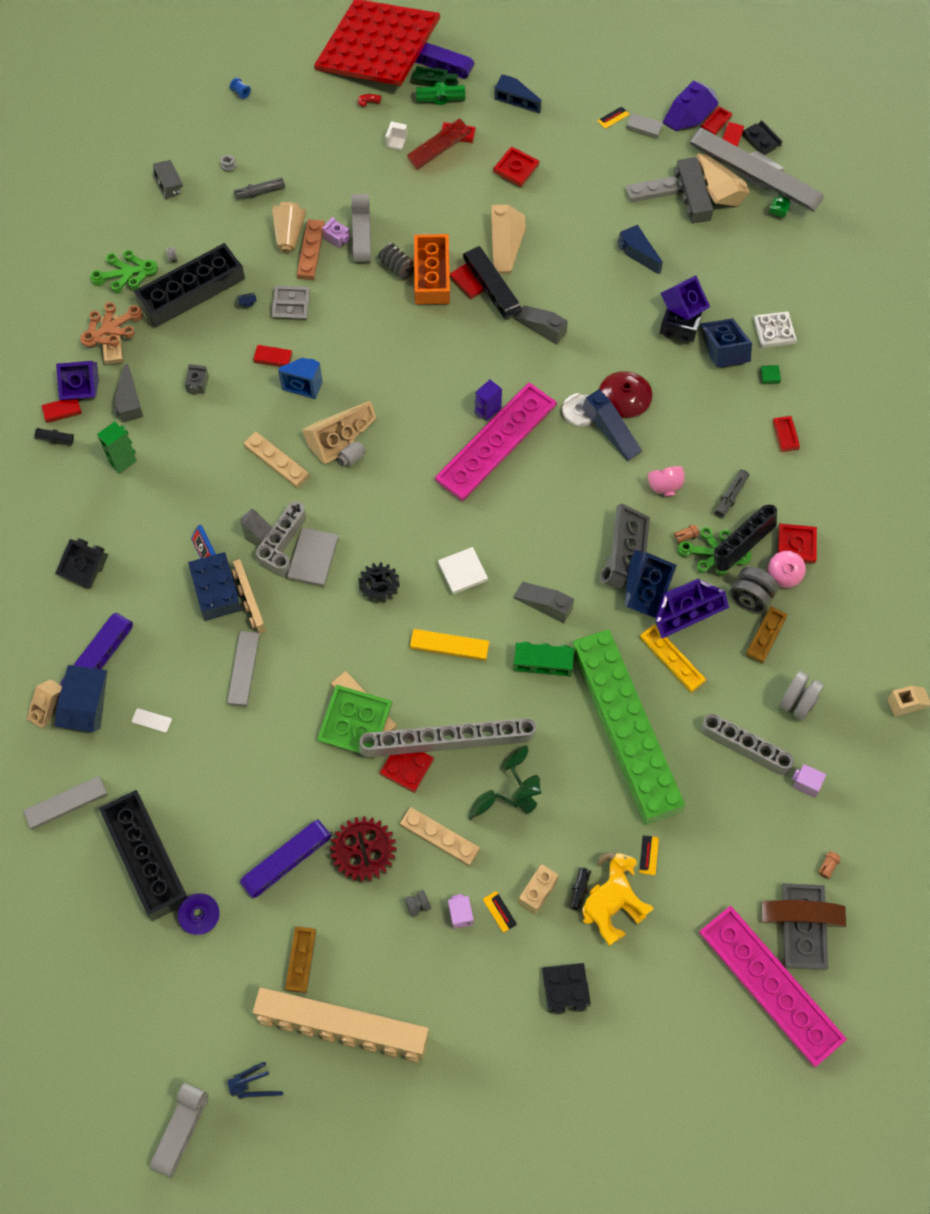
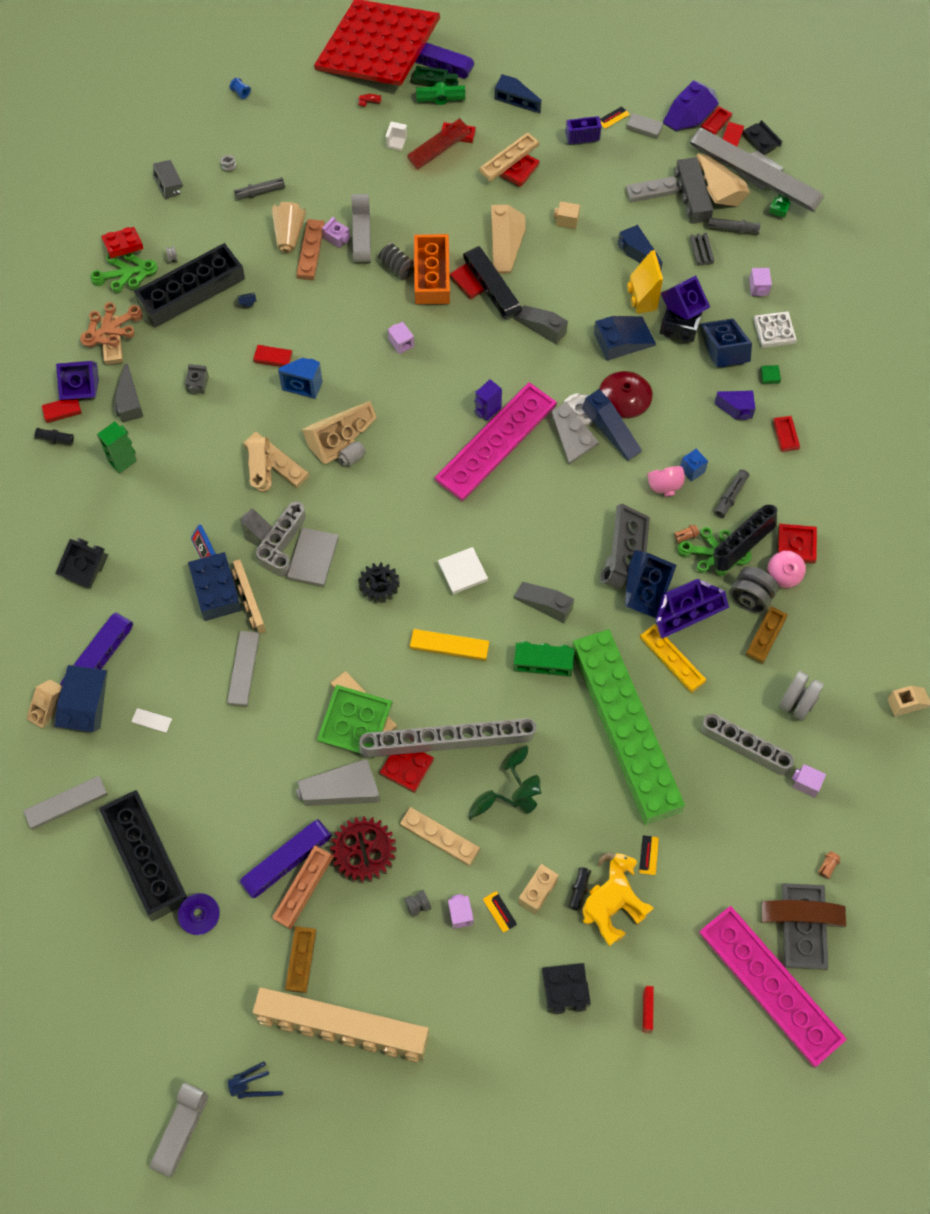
light grey slope [272,285,310,319] -> none
none -> red plate [101,227,144,258]
none -> tan piece [247,437,272,492]
none -> nougat plate [272,846,334,929]
none -> light grey slope [296,759,380,806]
none -> lavender brick [388,321,414,354]
none -> tan tile [479,132,539,182]
none -> light grey wing [551,401,599,465]
none -> tan brick [554,201,580,229]
none -> dark purple brick [565,116,602,145]
none -> dark blue slope [594,316,656,361]
none -> yellow slope [627,250,663,314]
none -> red tile [642,986,654,1033]
none -> blue brick [680,448,708,481]
none -> dark grey tile [689,232,714,266]
none -> dark grey pin [708,217,761,234]
none -> dark purple slope [715,390,756,420]
none -> lavender brick [749,268,772,296]

